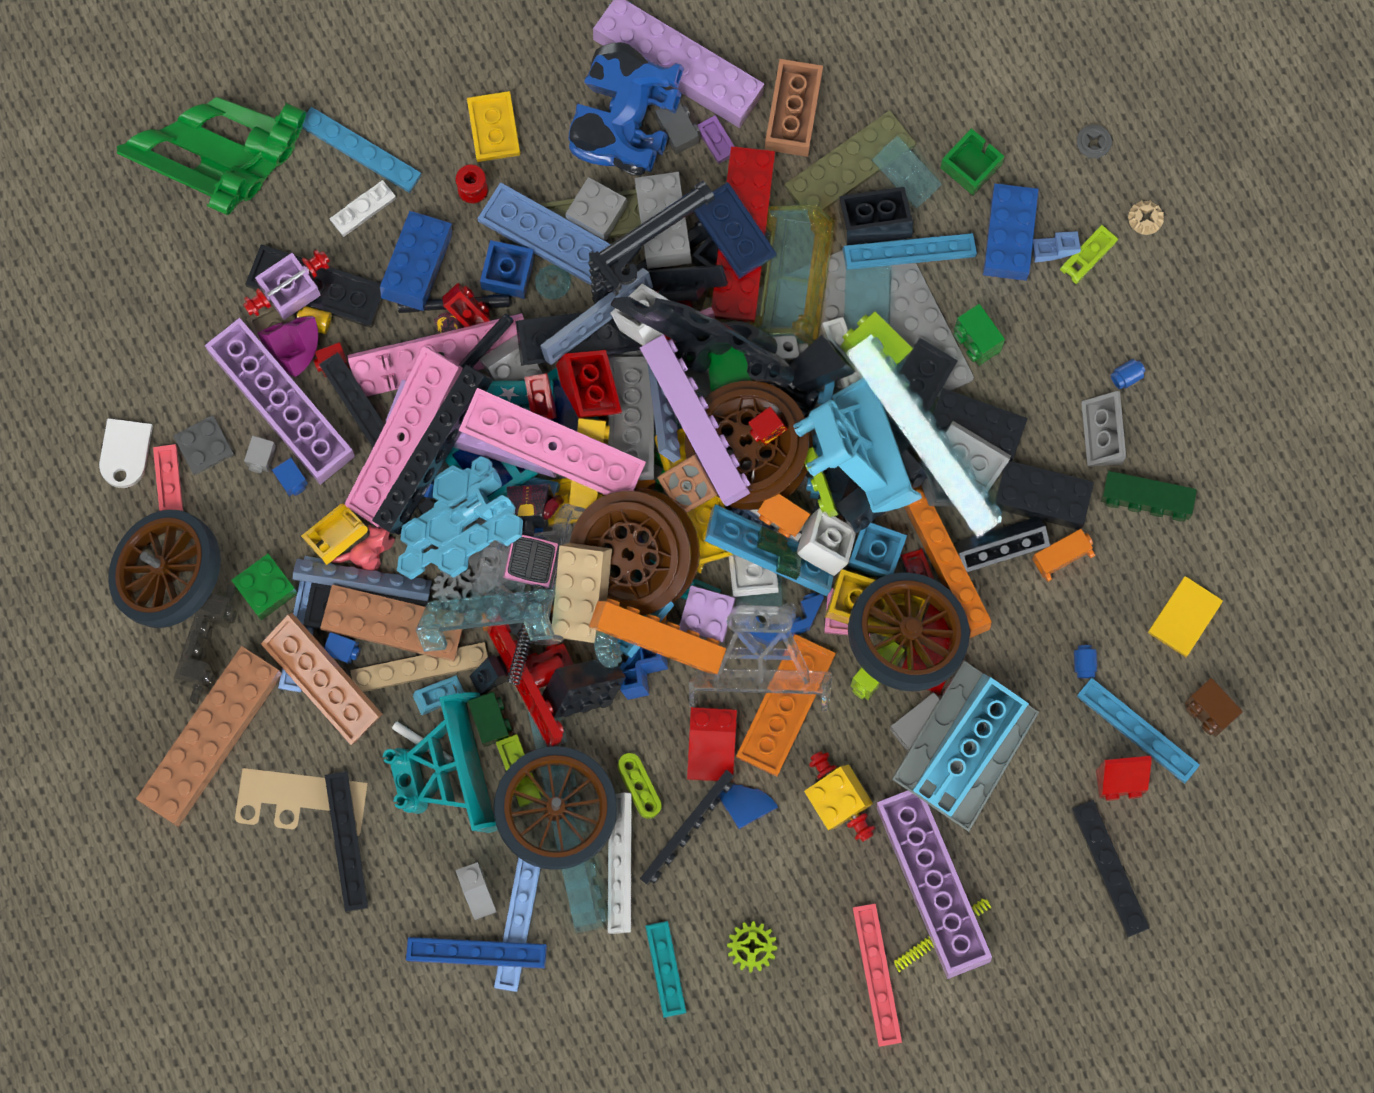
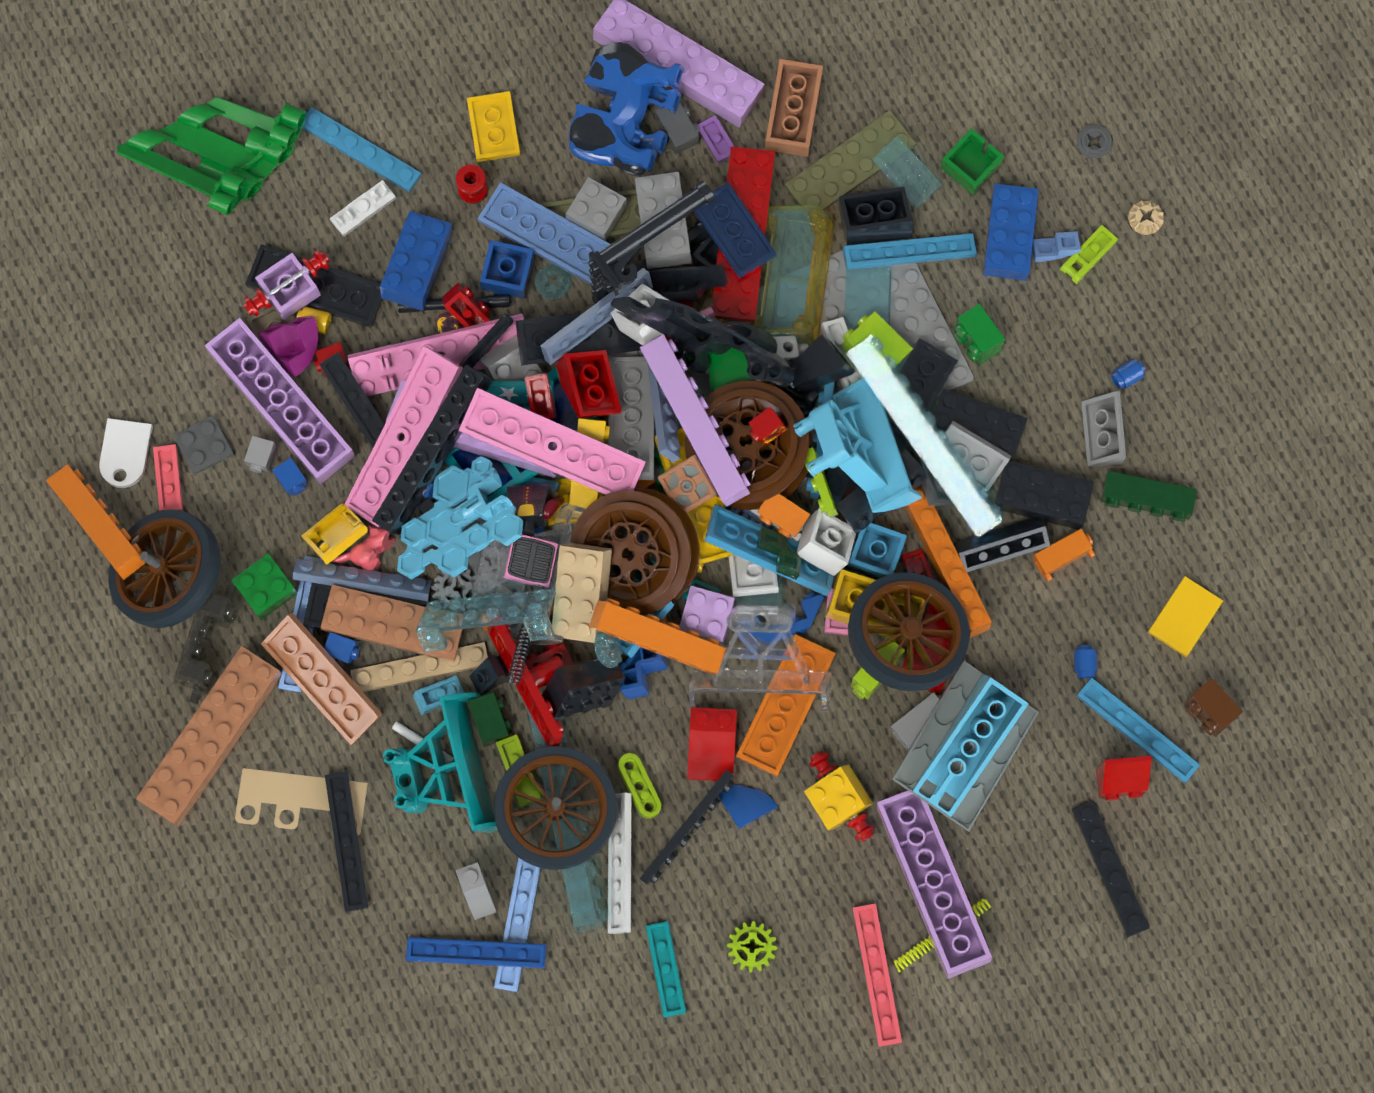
none -> orange brick [46,464,145,580]

